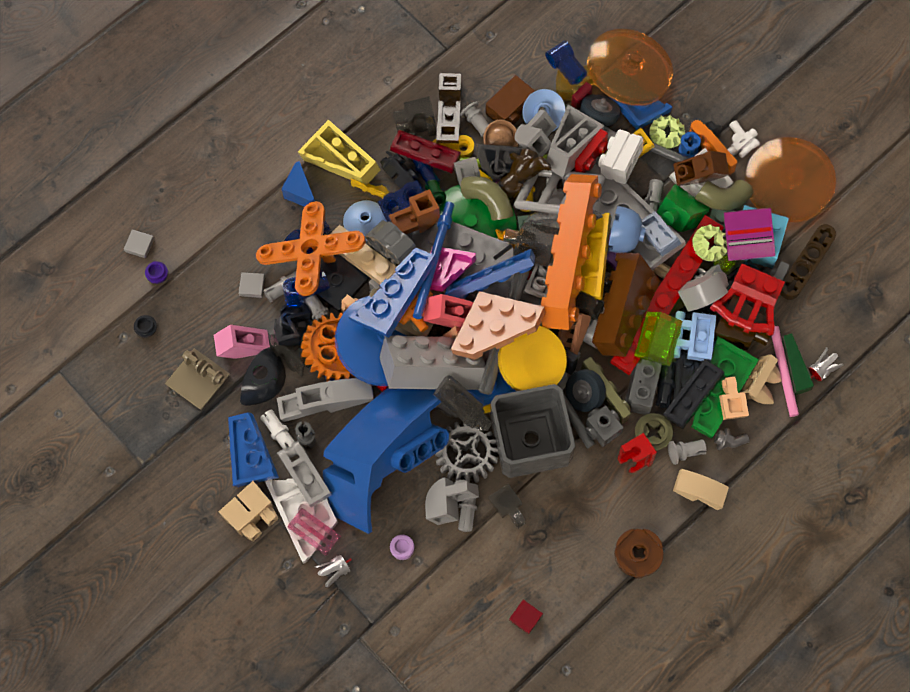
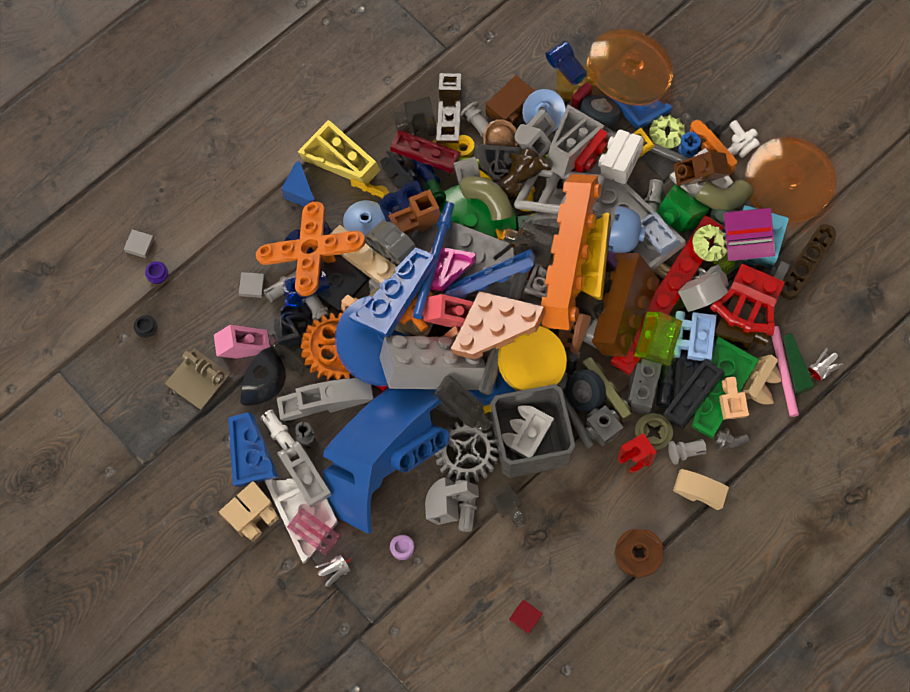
none -> white plate [502,405,554,458]

